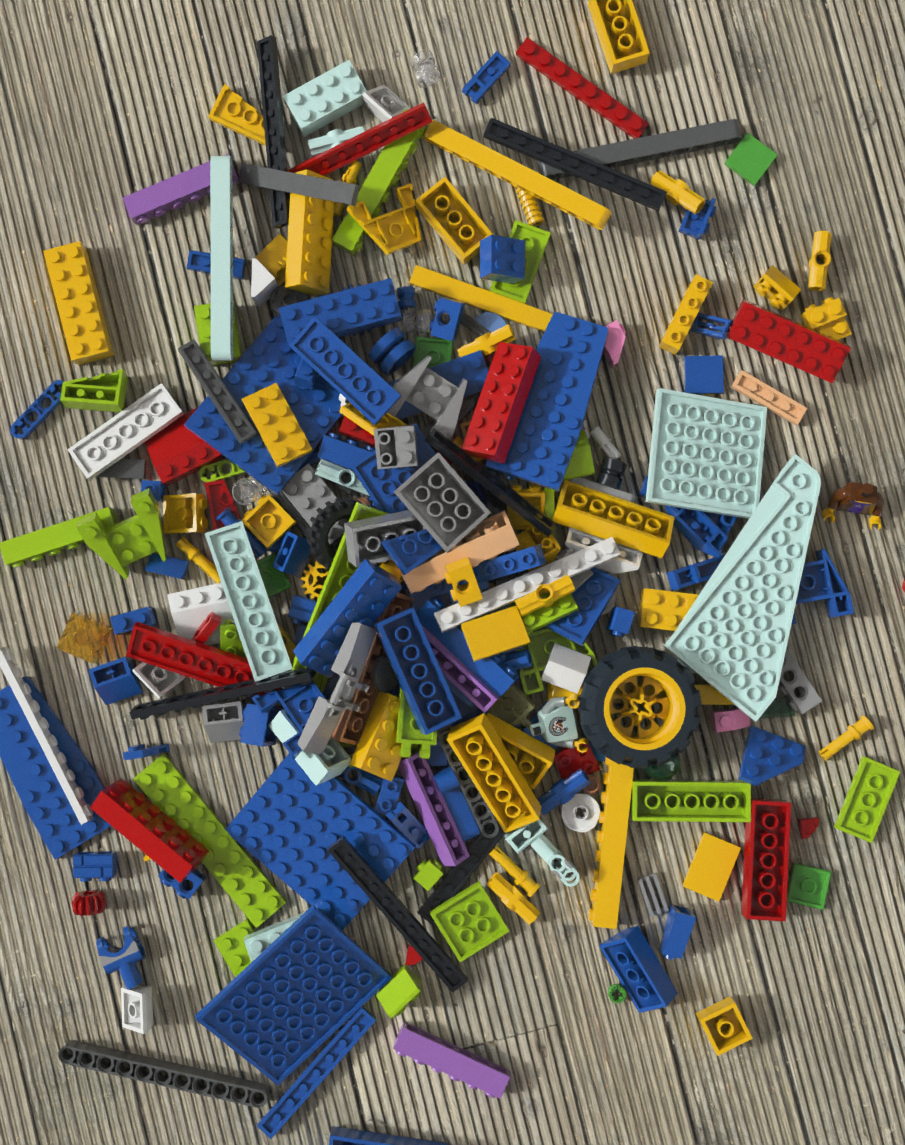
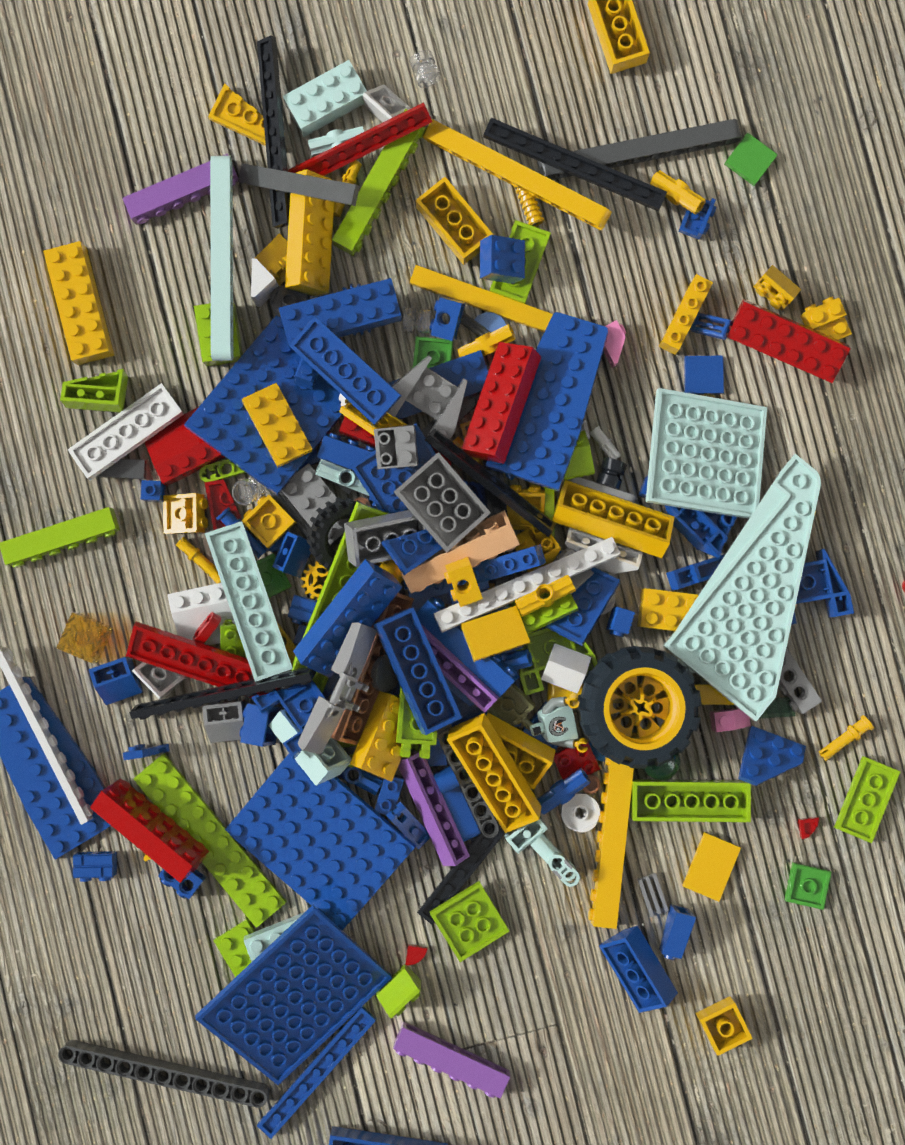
blue beam [10,380,63,440] -> none
red gear [72,890,106,916] -> none
lime wedge [76,488,167,579] -> none
blue connector [96,925,146,989] -> none
blue brick [110,607,157,635] -> none
white slope [121,985,153,1034] -> none
blue slope [145,553,189,580] -> none
dark grey tile [178,339,257,445] -> none
blue tile [186,250,247,280] -> none
black plate [328,836,468,992] -> none
yellow wing [347,183,421,255] -> none
blue wheel [368,327,417,376] -> none
blue wheel [397,286,416,310] -> none
lime brick [413,858,444,891] -> none
blue plate [461,51,511,104] -> none
yellow piece [486,871,540,925] -> none
yellow pin [489,845,541,897] -> none
red plate [516,37,649,139] -> none
bright green bush [608,984,626,1004] -> none
light nougat plate [731,370,807,425] -> none
red brick [741,798,791,922] -> none
yellow piece [807,231,832,292] -> none
reddish brown torso [822,482,884,530] -> none

